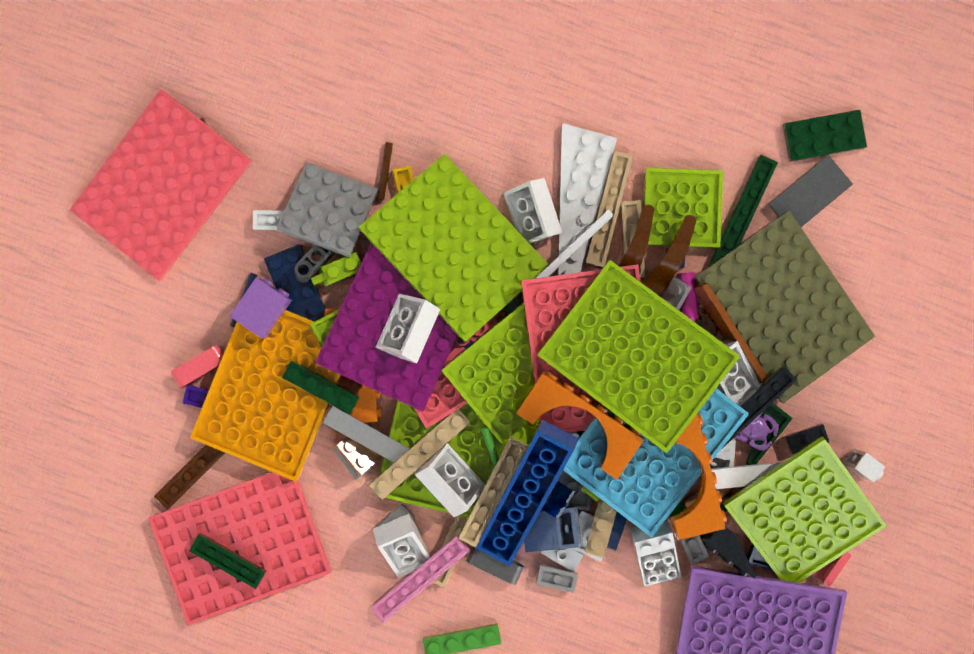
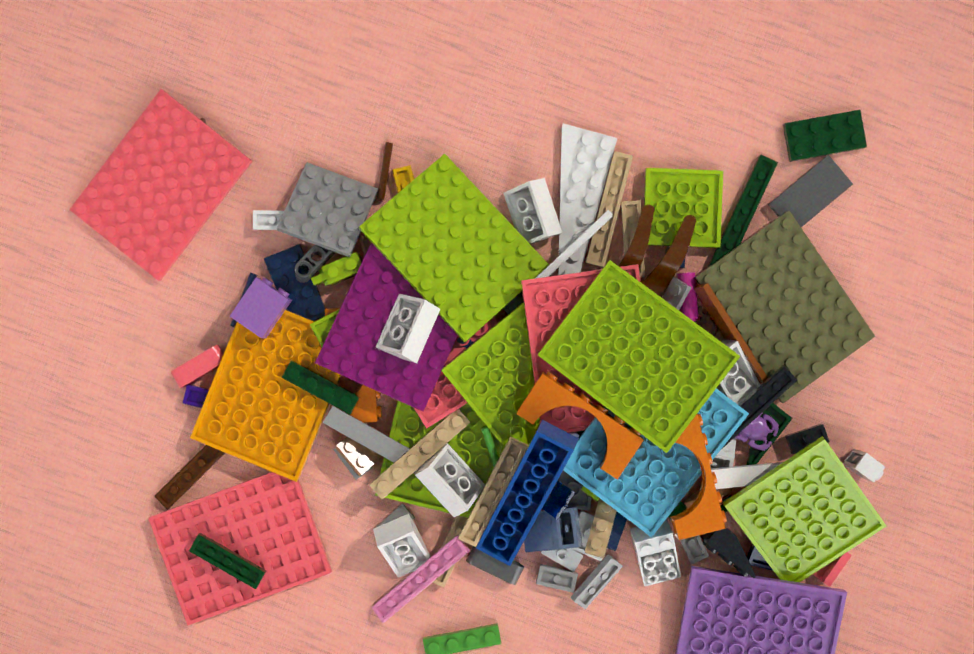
none -> light grey plate [571,554,623,609]

